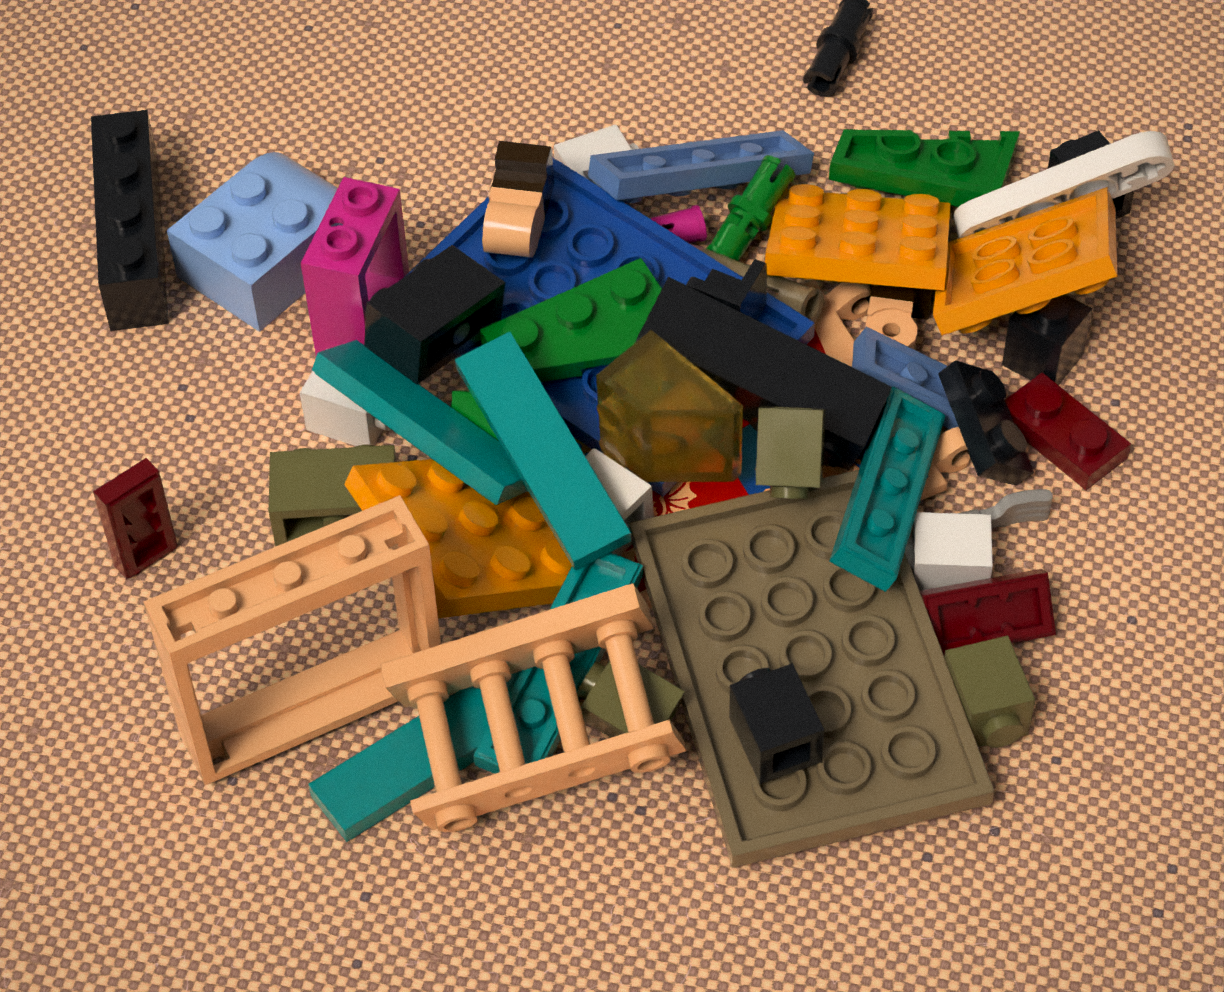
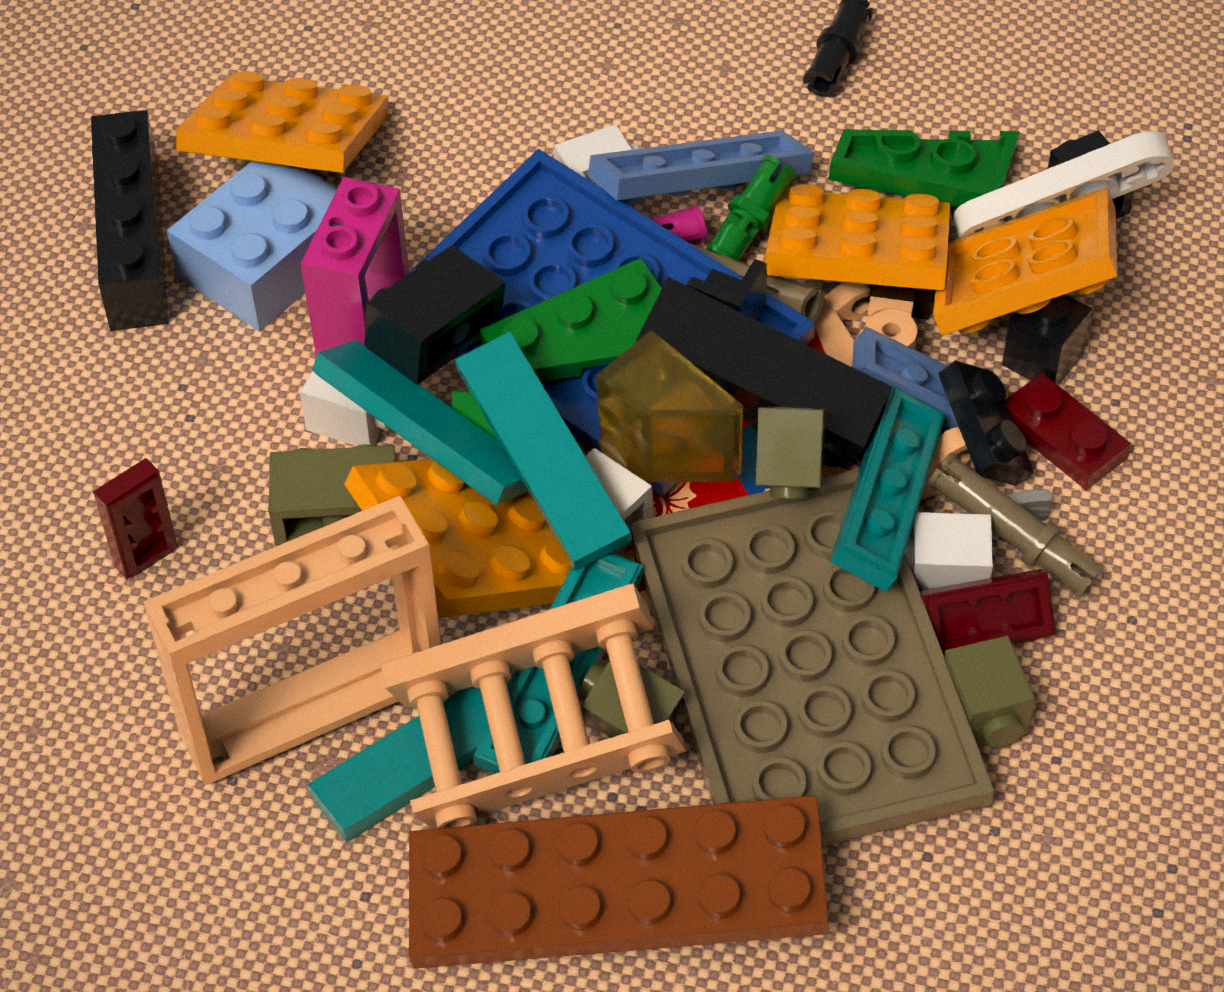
leg [482,141,555,258] -> none
black brick [729,663,824,784] -> none
none -> light orange plate [176,71,388,173]
none -> dark orange plate [409,795,830,969]
none -> dark tan pin [927,452,1105,599]

